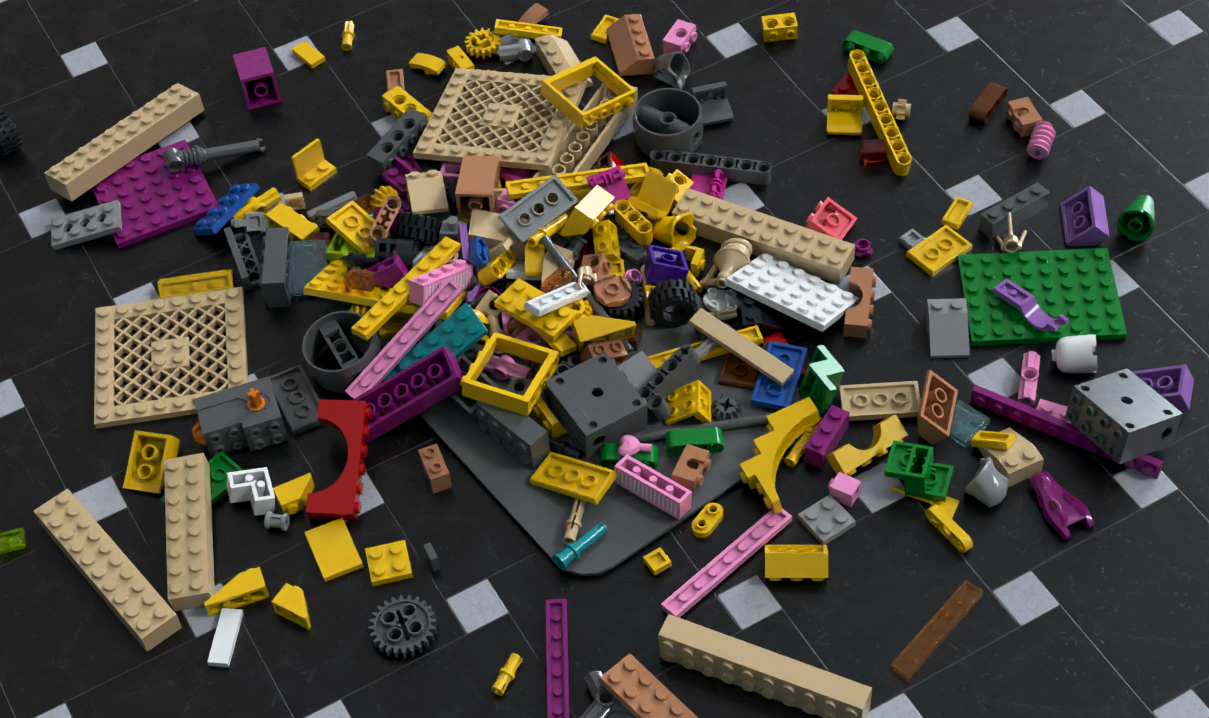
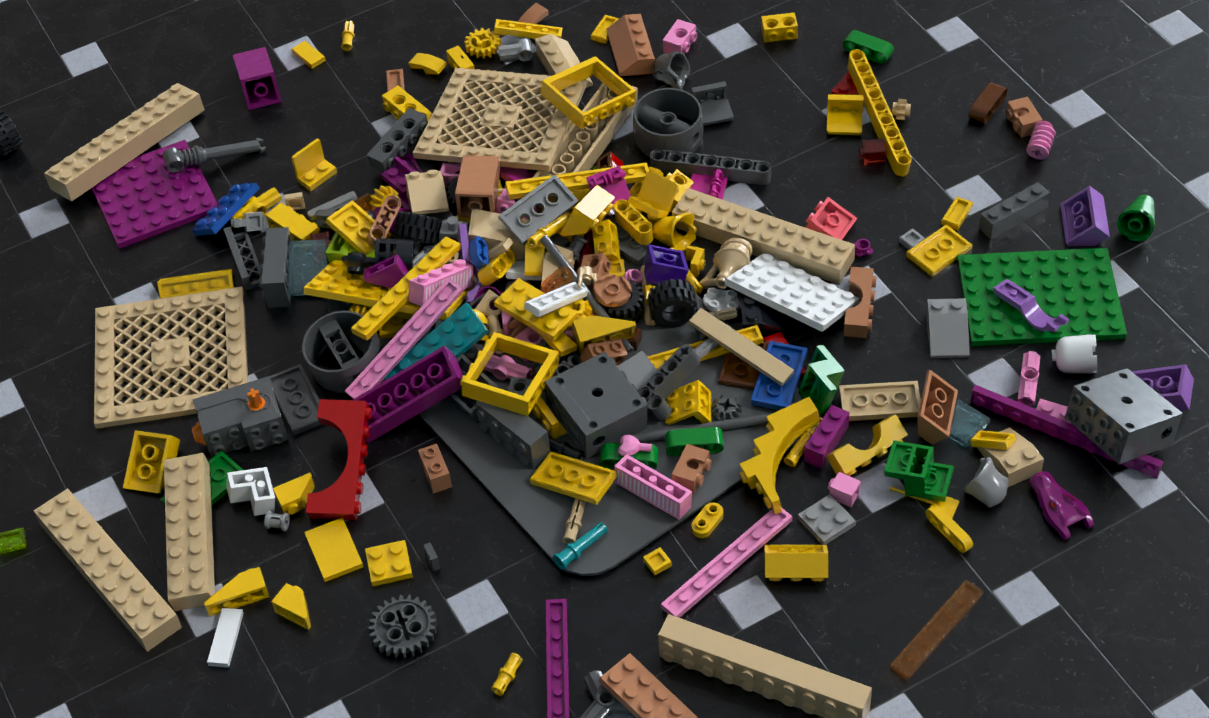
light grey plate [51,200,122,250] -> none
clear orange bracket [343,268,374,292] -> none
tan plant [996,212,1027,253] -> none

